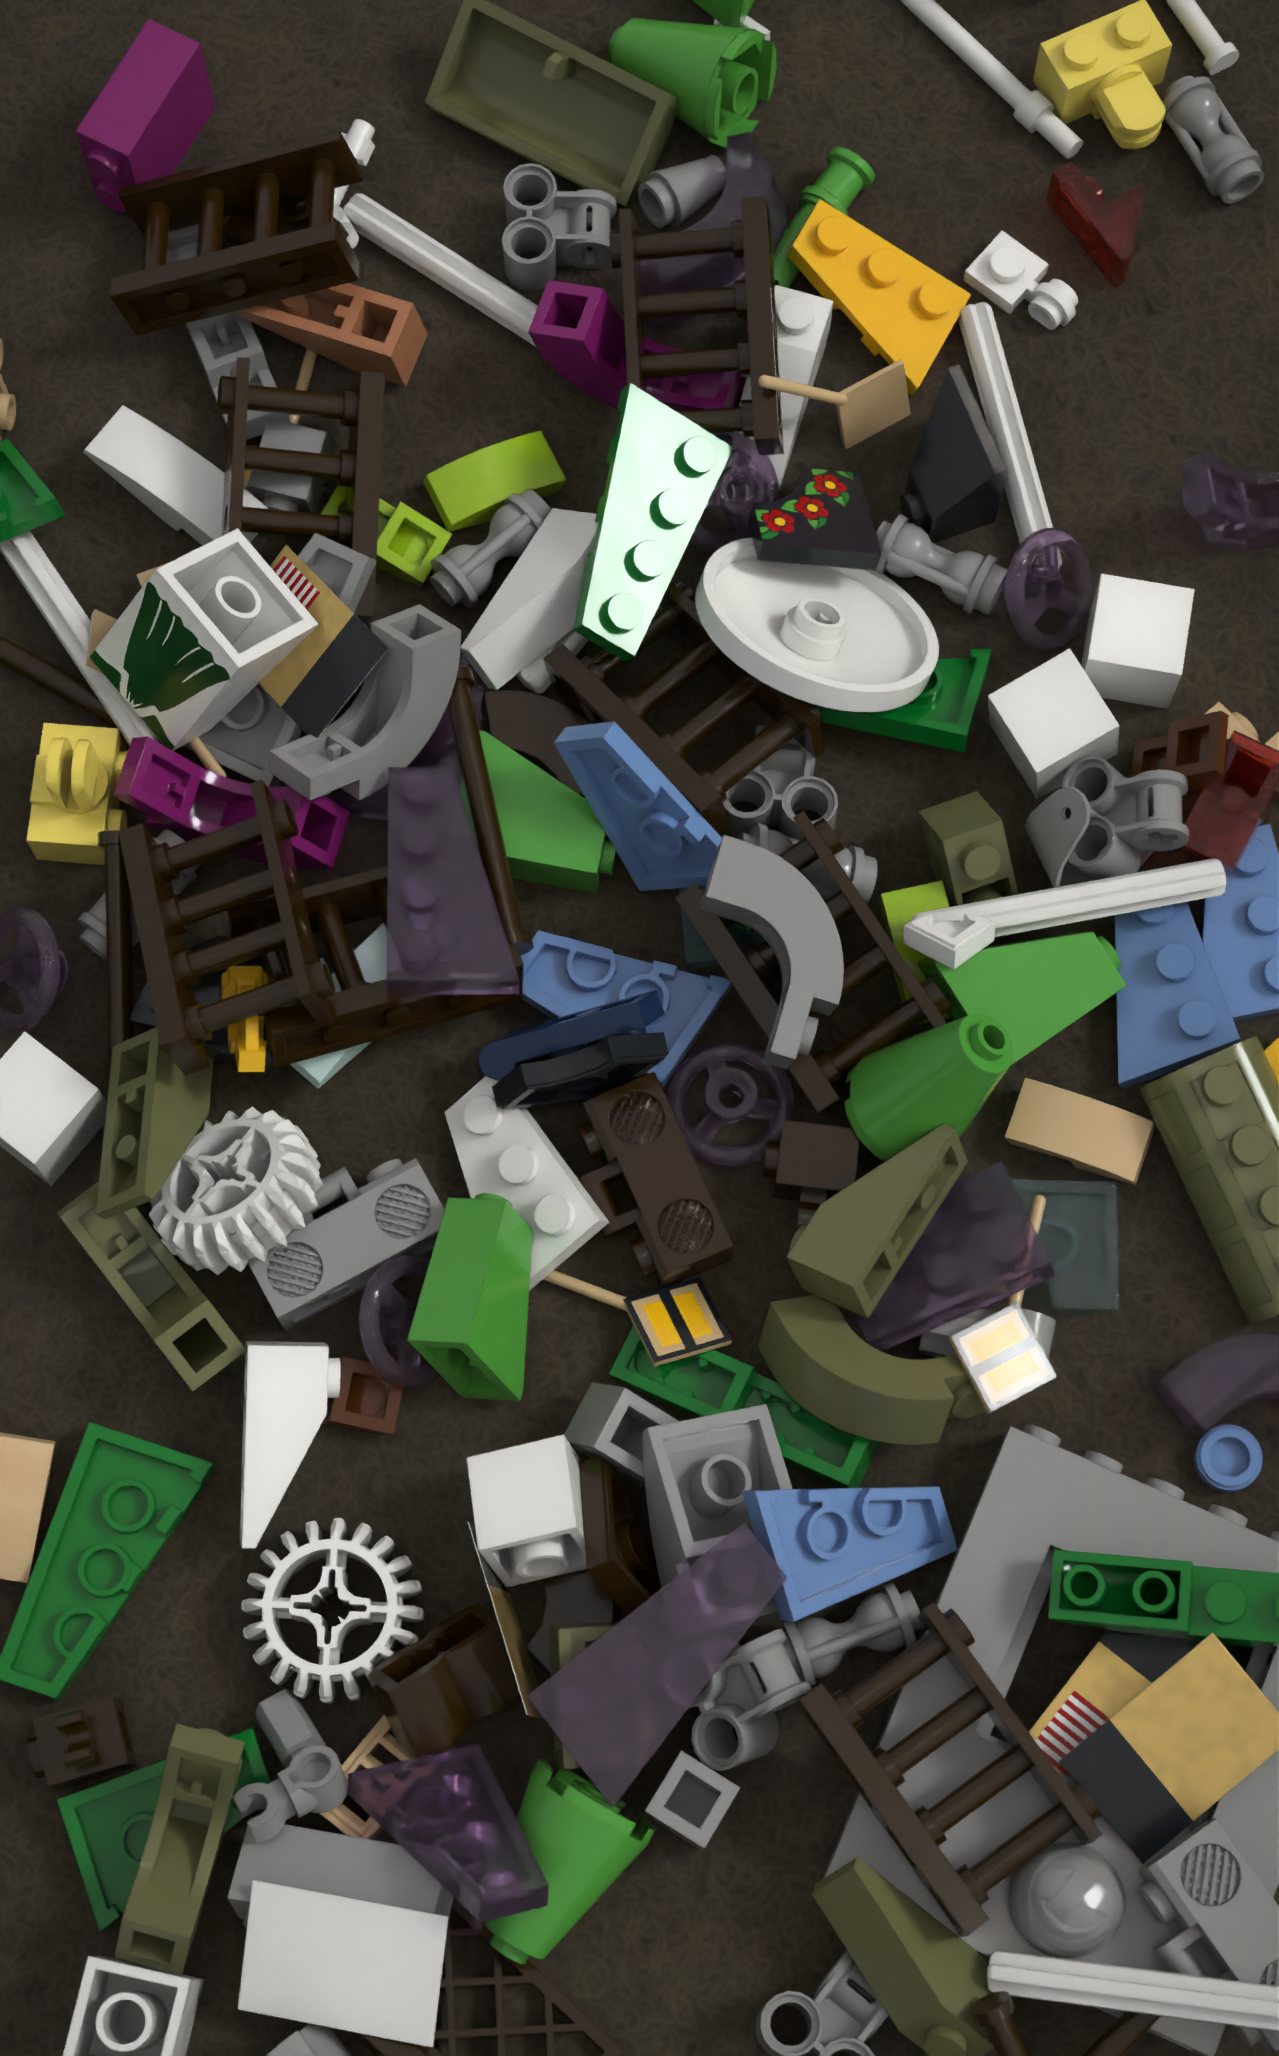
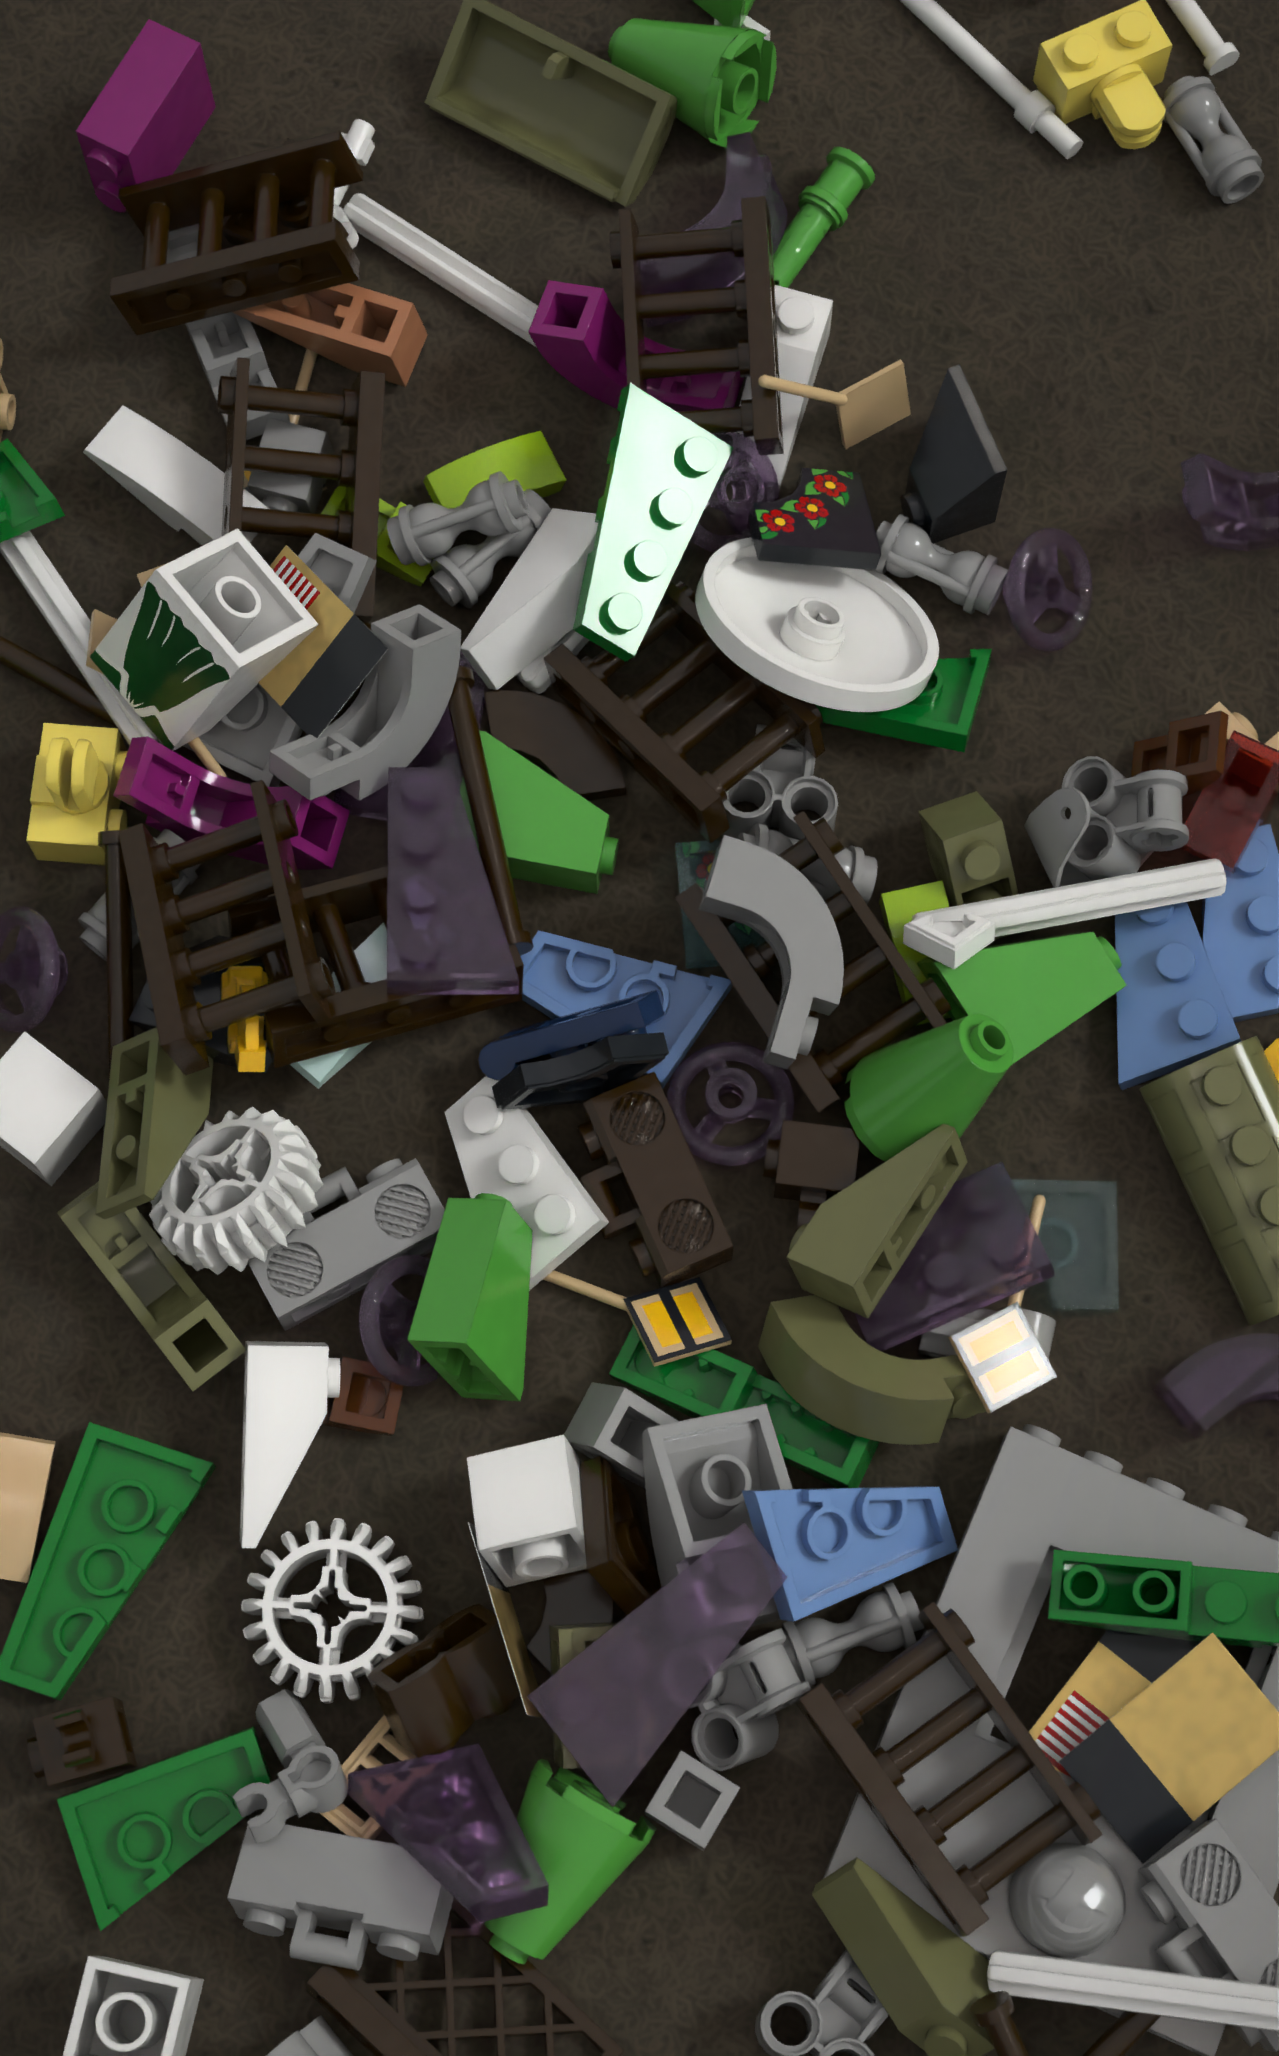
olive arch [115,1724,245,1975] -> none
white sticker [238,1880,448,2047] -> none
light grey piece [502,163,617,292] -> none
medium blue wing [554,721,722,891] -> none
light grey cone [638,155,729,228] -> none
yellow wing [786,199,971,396] -> none
white axle [958,302,1062,578] -> none
white plate [963,231,1078,330] -> none
white head [988,648,1119,799] -> none
tan slope [1005,1078,1156,1185] -> none
clear red slope [1046,160,1145,288] -> none
white head [1081,574,1195,709] -> none
medium blue tile [1193,1424,1263,1493] -> none
none -> light grey piece [387,471,529,566]

